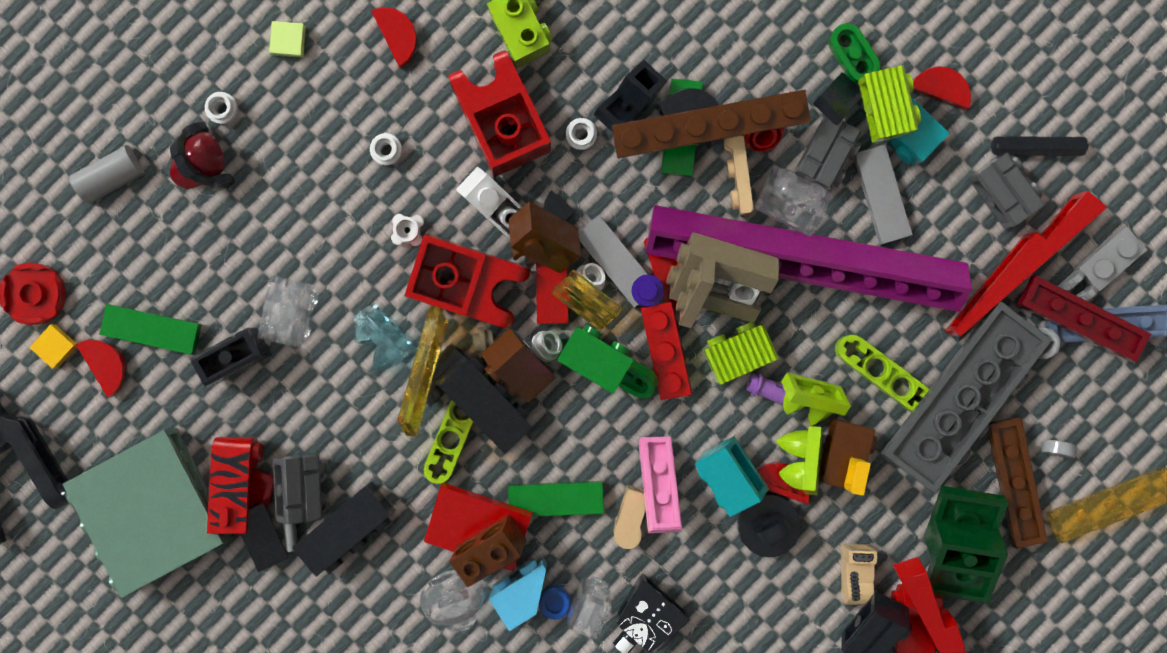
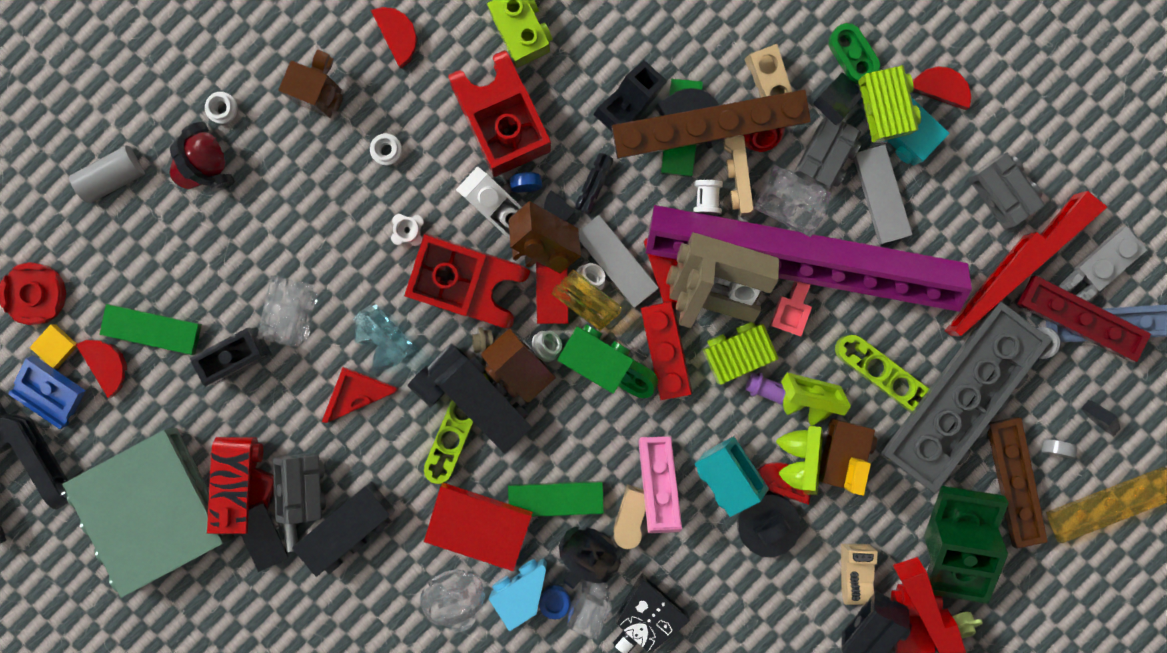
yellowish green tile [269,21,306,58] -> none
clear yellow tile [397,306,448,437] -> none
reddish brown brick [449,515,526,588] -> none
white plate [566,118,597,150] -> none
dark purple plate [631,274,663,306] -> none
black axle [991,136,1089,156] -> none
none -> blue plate [8,355,86,429]
none -> reddish brown brick [278,49,343,118]
none -> red tile [322,367,399,423]
none -> blue tile [510,172,542,193]
none -> black tile [559,527,621,589]
none -> black axle [575,153,613,214]
none -> white bush [693,180,723,215]
none -> tan leg [745,44,792,98]
none -> coral plate [770,281,812,336]
none -> yellowish green plate [953,612,983,639]
none -> black tile [1081,400,1121,437]

